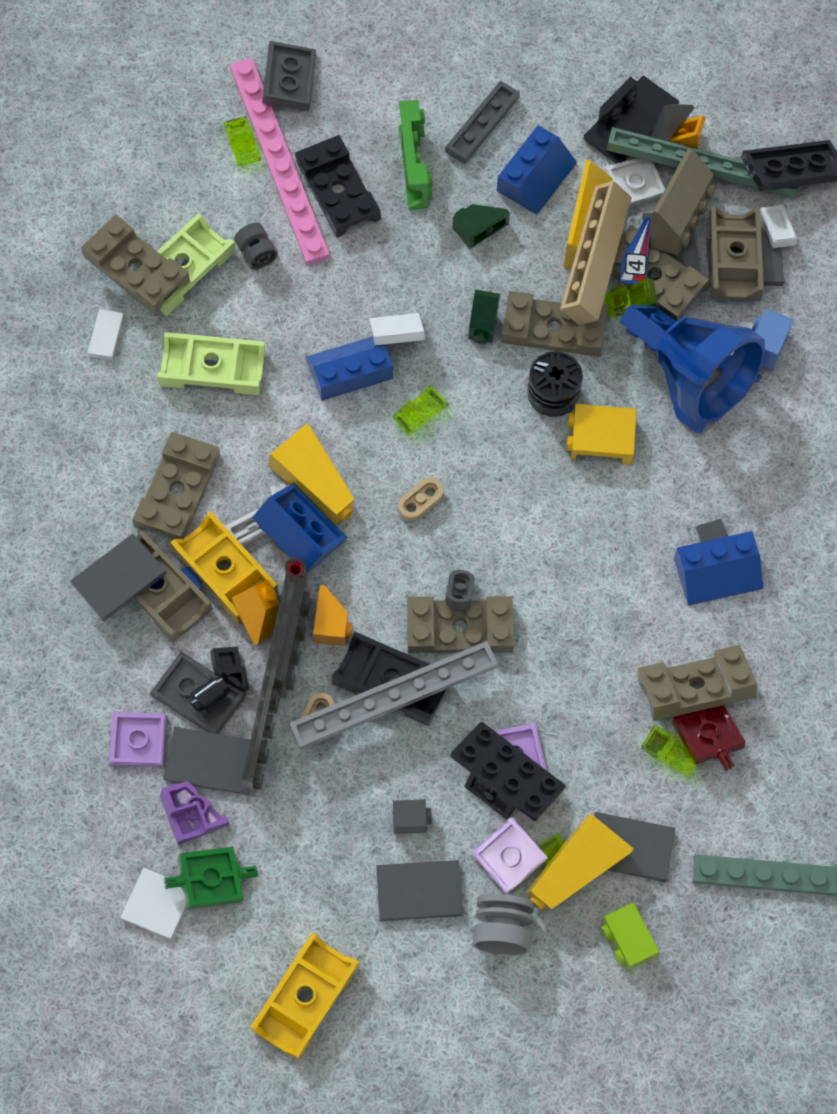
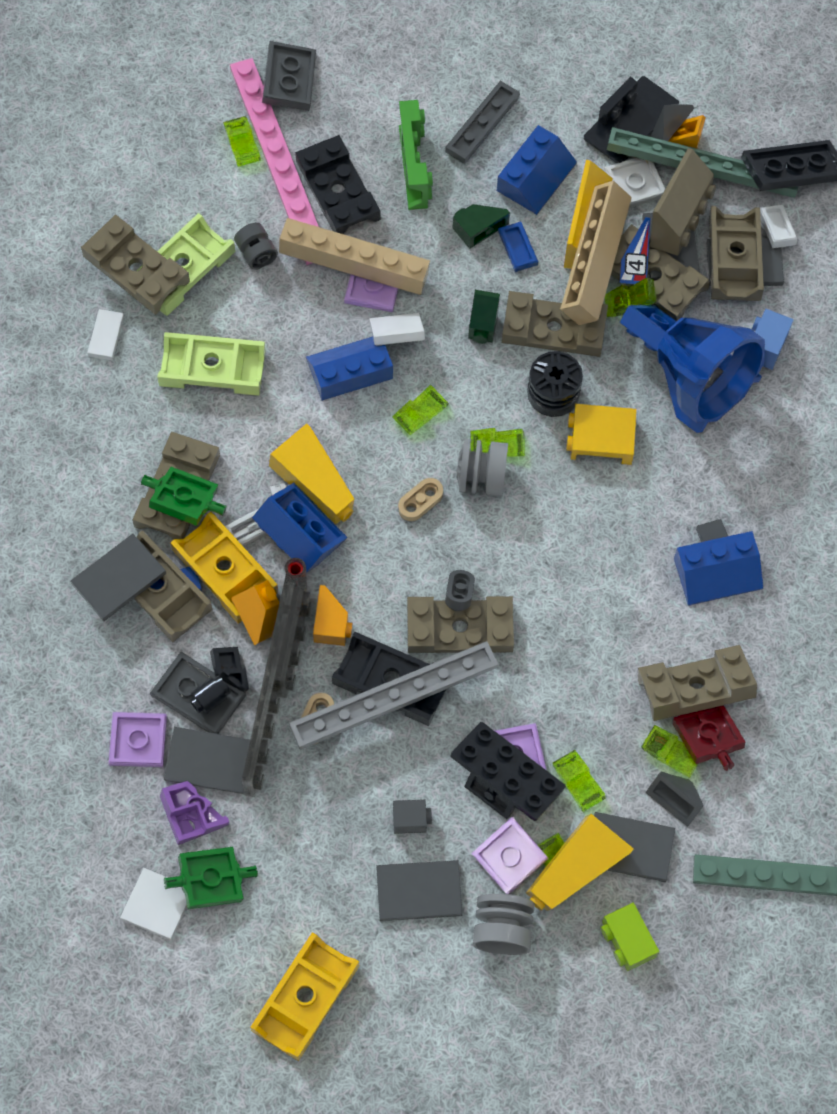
none -> green plate [141,467,227,526]
none -> tan brick [279,218,430,295]
none -> lavender tile [344,274,398,312]
none -> light grey wheel [456,439,508,497]
none -> clear neon green slope [470,428,525,457]
none -> blue tile [498,221,538,272]
none -> clear neon green slope [552,750,606,812]
none -> dark grey slope [645,772,704,827]

